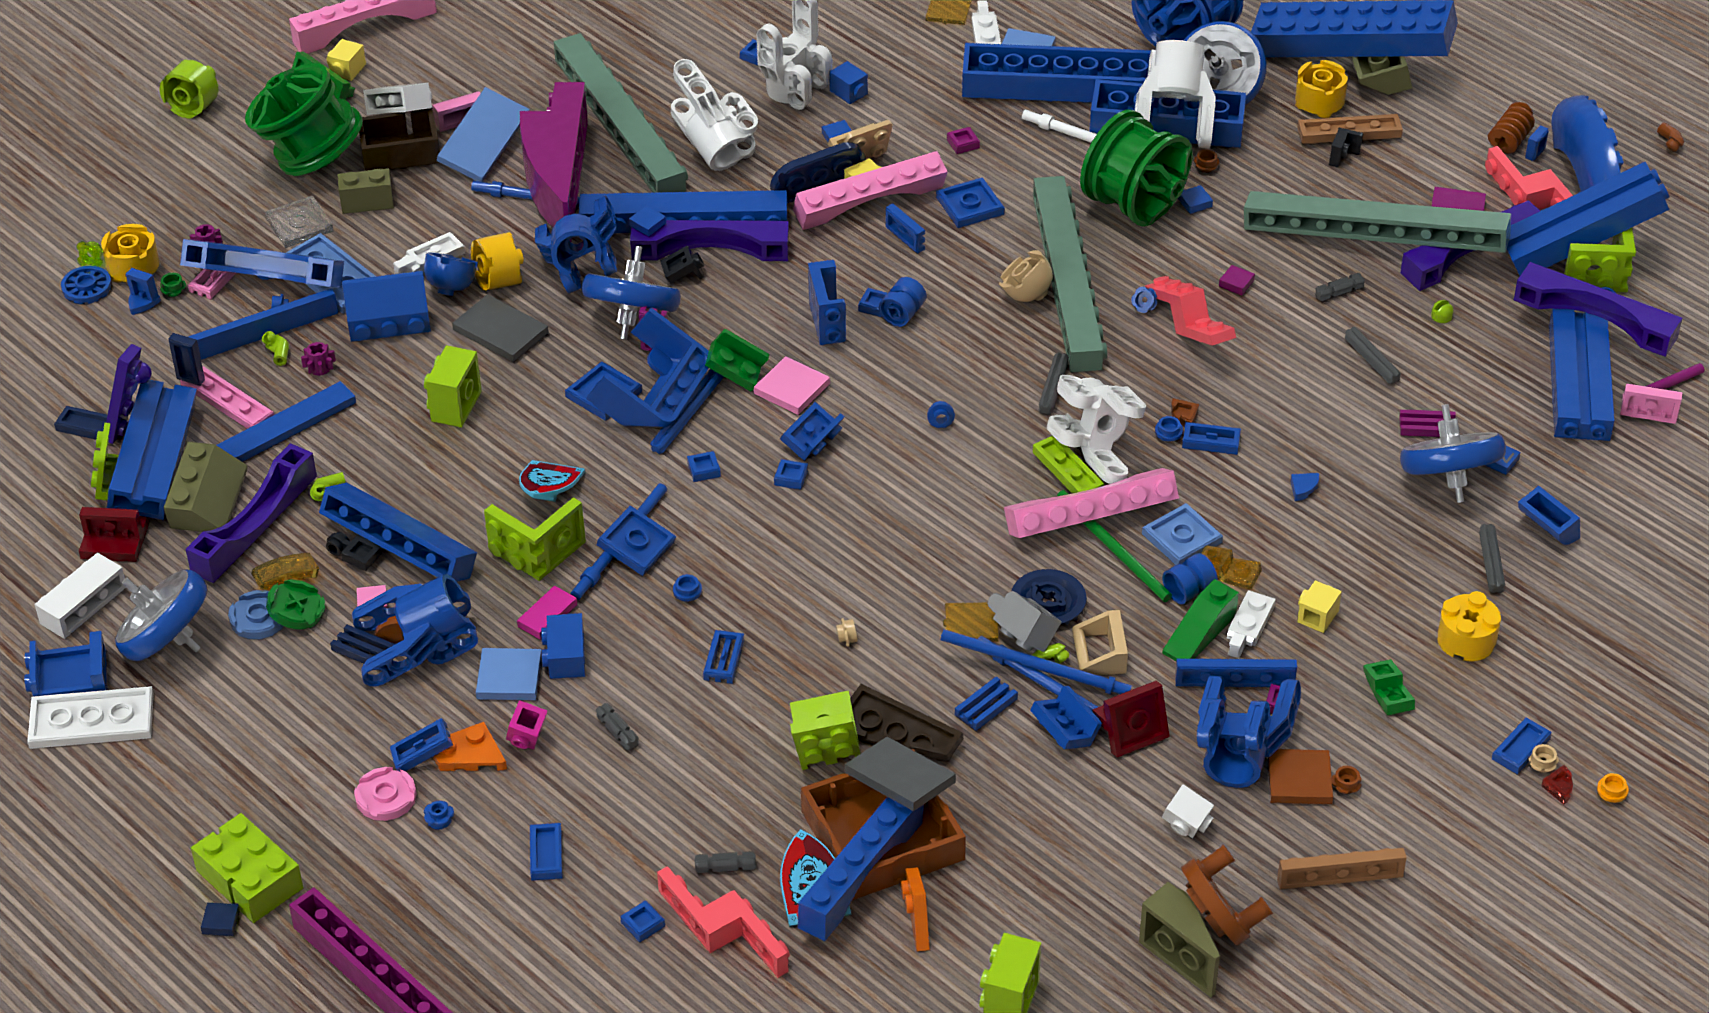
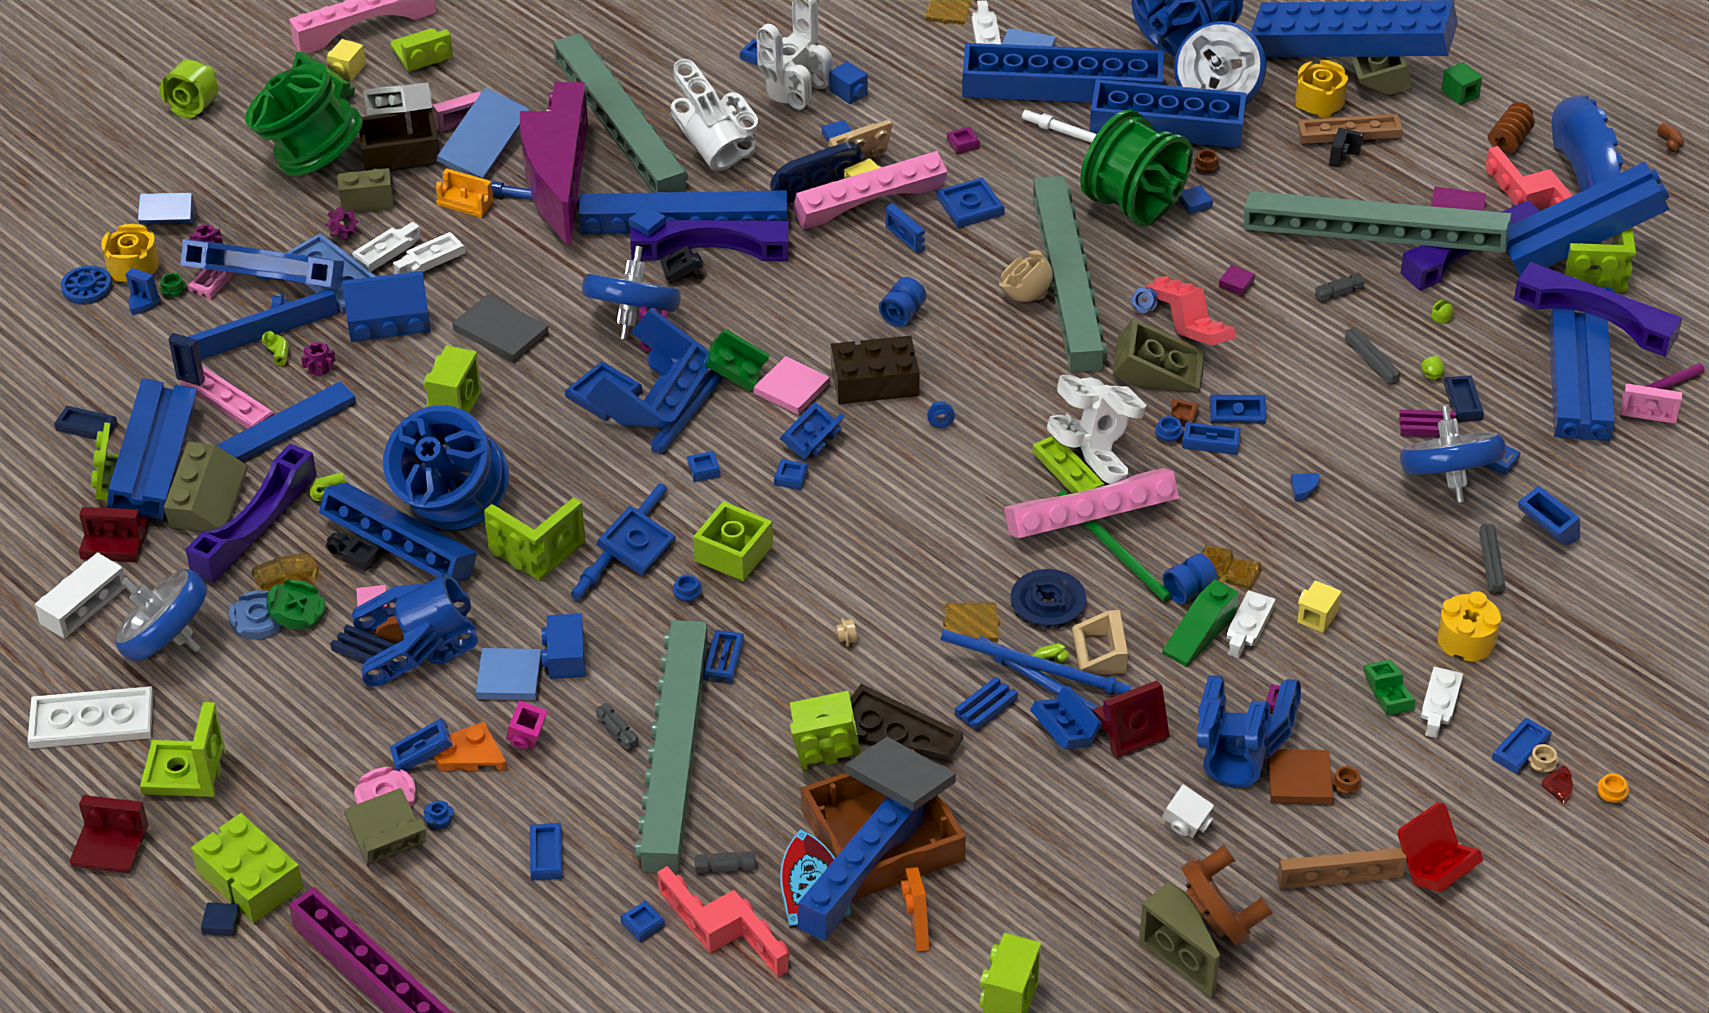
blue panel [24,631,107,697] -> none
clear neon green plate [76,241,103,267] -> none
dark purple plate [106,344,152,444] -> none
clear tile [265,196,334,248] -> none
blue cylinder [424,252,478,296] -> none
yellow brick [471,232,524,290] -> none
dark pink tile [517,585,577,639] -> none
shield [519,460,585,502] -> none
blue piece [535,196,617,294] -> none
blue panel [808,260,846,345] -> none
blue tile [858,288,887,318] -> none
light grey hinge [987,591,1062,652] -> none
dark grey axle [1038,352,1069,415] -> none
white piece [1135,40,1216,149] -> none
medium blue tile [1142,503,1223,565] -> none
blue tile [1175,659,1297,687] -> none
blue tile [1525,125,1549,161] -> none
none -> dark red bracket [69,795,149,873]
none -> brick [138,193,196,224]
none -> lime bracket [140,702,226,797]
none -> magenta gear [324,206,359,240]
none -> olive bracket [344,788,426,865]
none -> white hinge [352,222,421,272]
none -> blue wheel [383,405,509,531]
none -> lime bracket [391,28,453,72]
none -> light orange hinge [436,168,494,218]
none -> sand green brick [635,620,708,873]
none -> lime brick [693,501,773,581]
none -> dark brown piece [831,335,920,404]
none -> olive slope [1112,318,1204,392]
none -> blue slope [1209,395,1266,423]
none -> red bracket [1397,802,1484,892]
none -> lime hinge [1421,356,1444,380]
none -> white hinge [1421,667,1463,738]
none -> green brick [1441,62,1483,105]
none -> dark blue tile [1444,375,1484,422]

